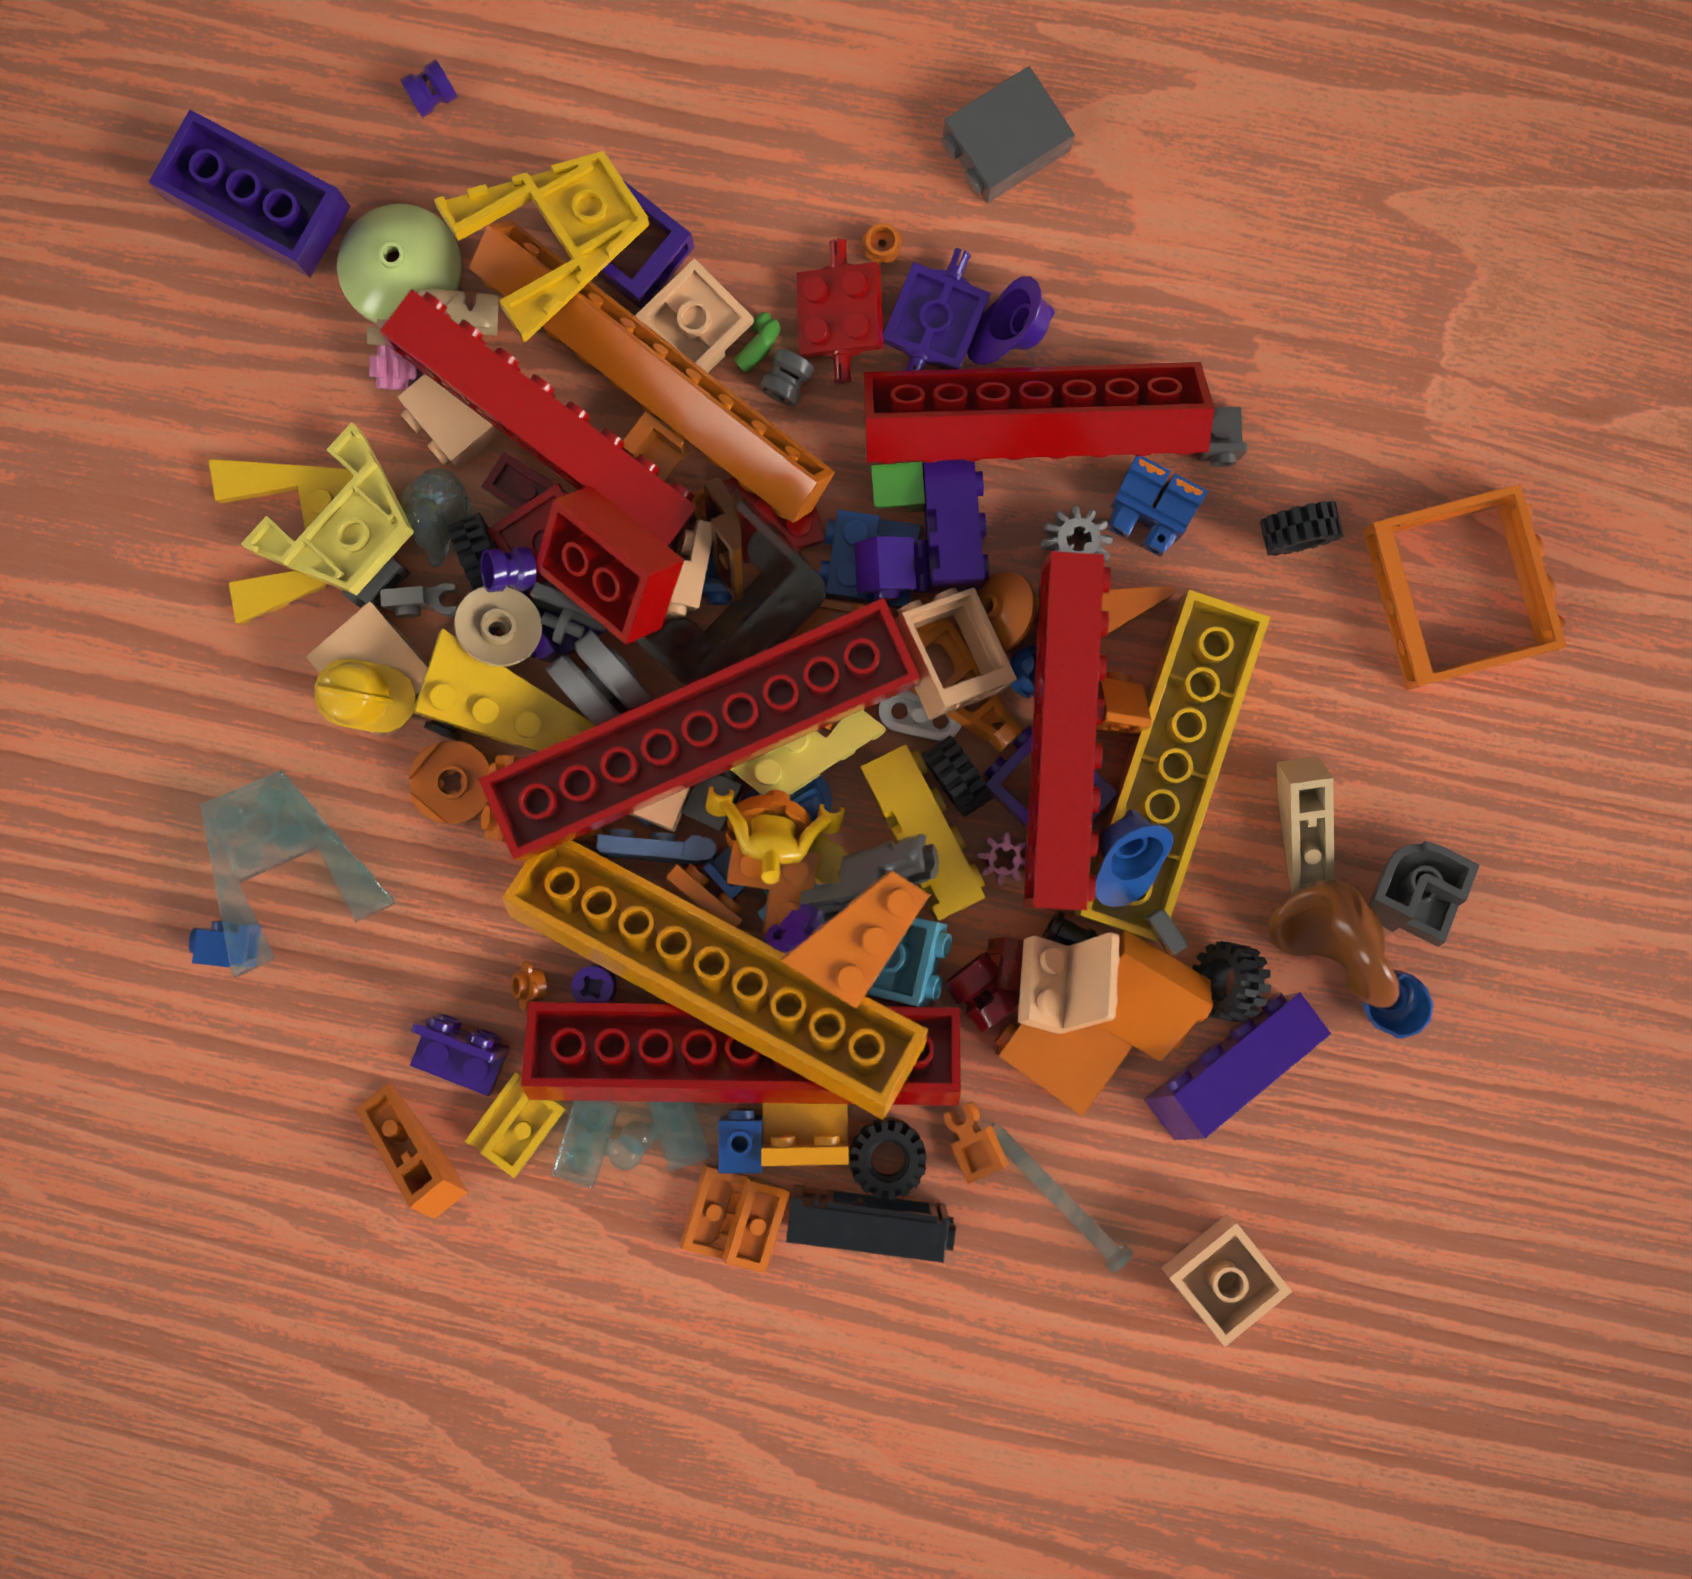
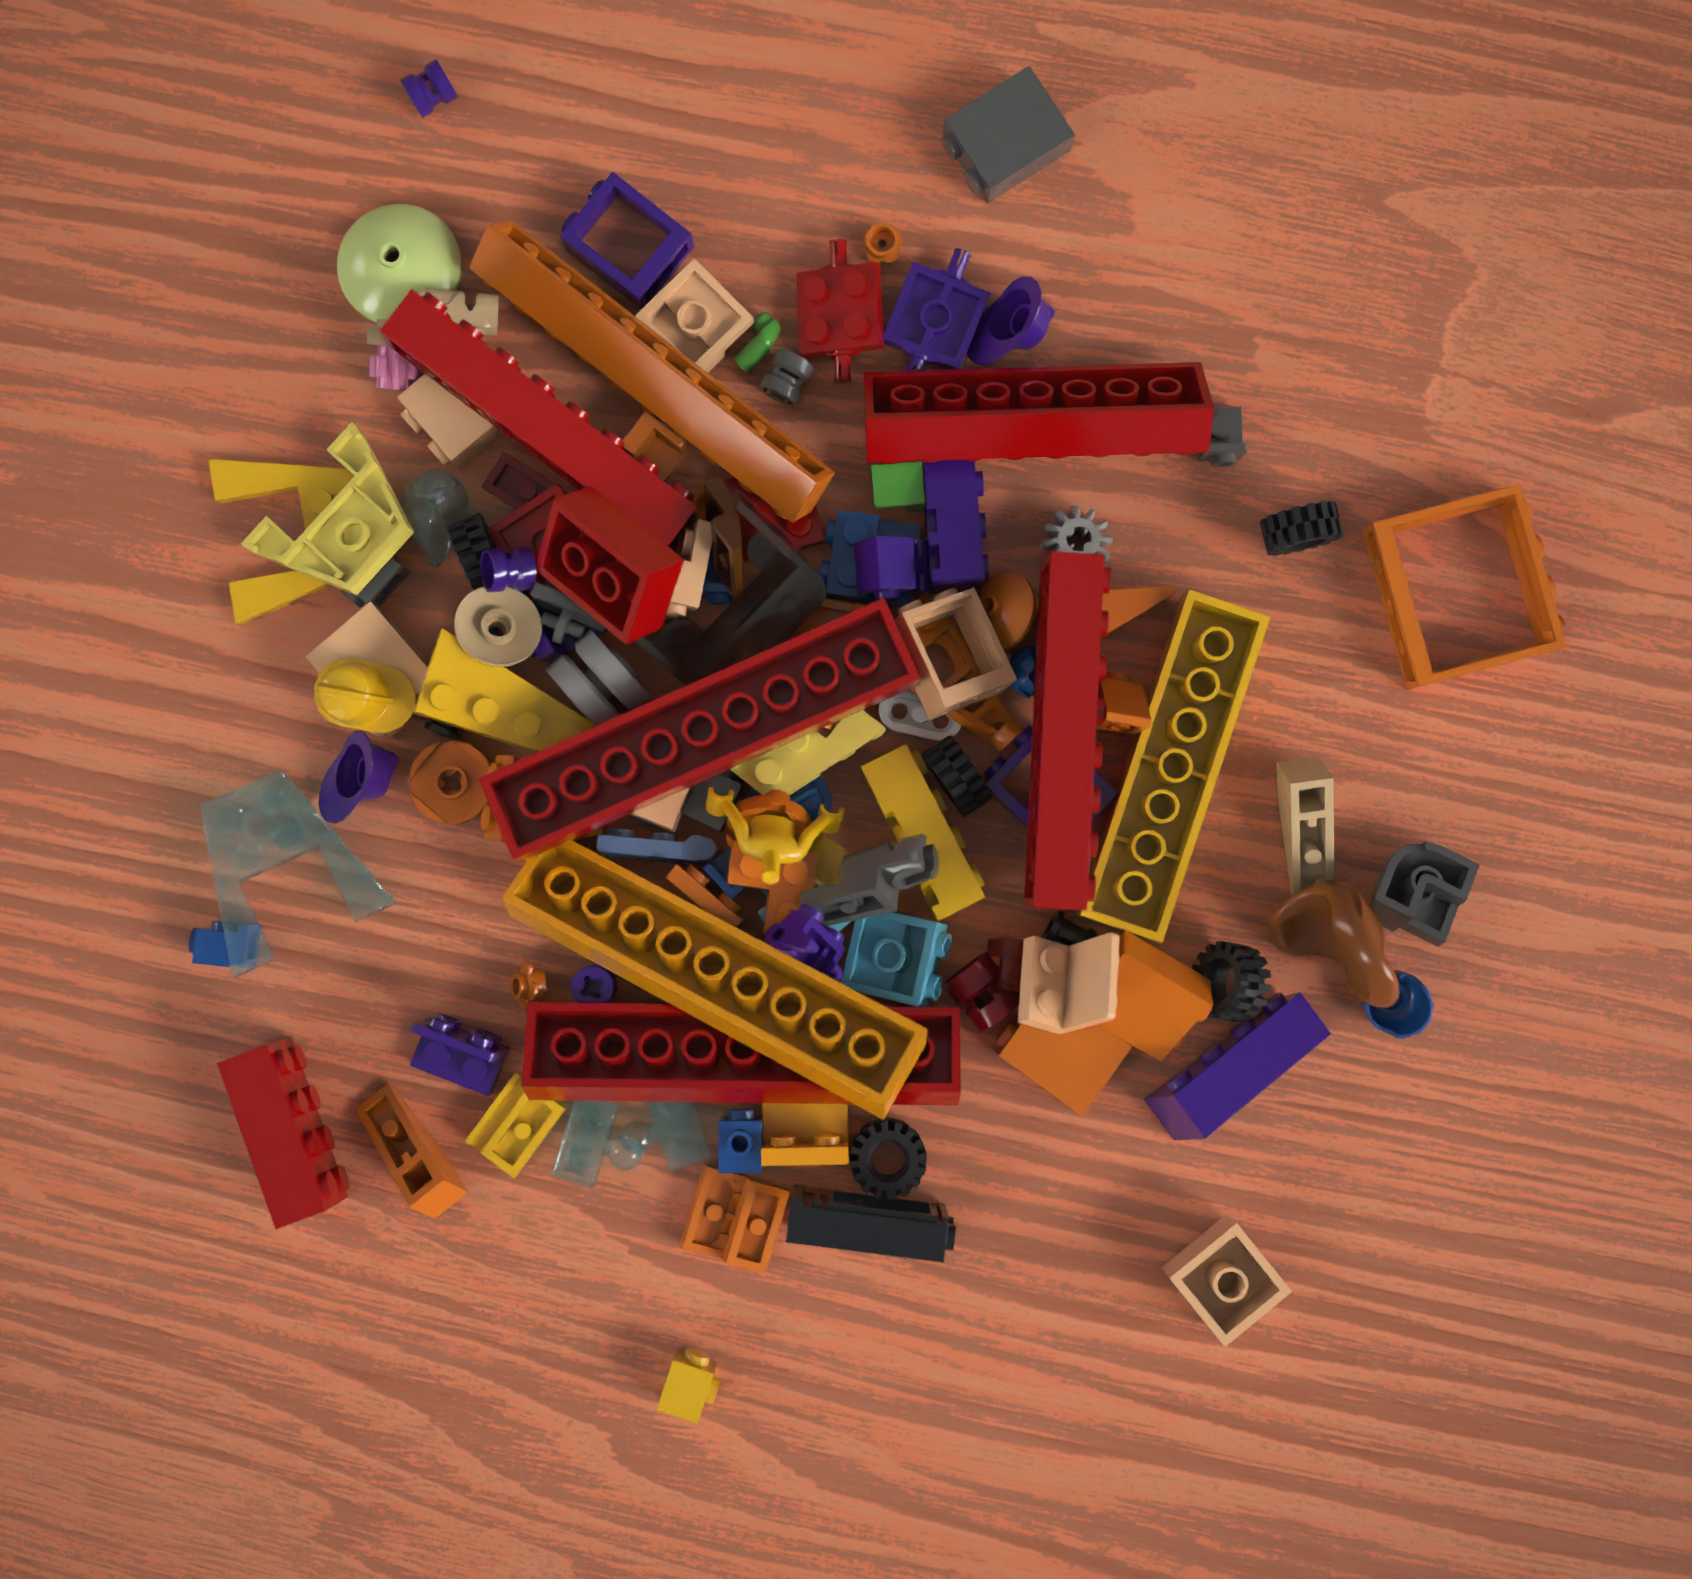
dark purple brick [148,109,351,278] -> none
light grey plate [380,583,458,618] -> none
yellow wing [434,151,649,342] -> none
orange wing [780,870,930,1009] -> none
orange plate [944,1101,1009,1184] -> none
bright pink gear [976,833,1026,886] -> none
clear light blue bar [991,1123,1133,1274] -> none
blue piece [1095,809,1173,907] -> none
blue hips [1107,456,1209,557] -> none
dark grey tile [1143,909,1187,955] -> none
none -> red brick [217,1038,349,1230]
none -> dark purple piece [319,731,399,824]
none -> yellow brick [657,1348,721,1424]

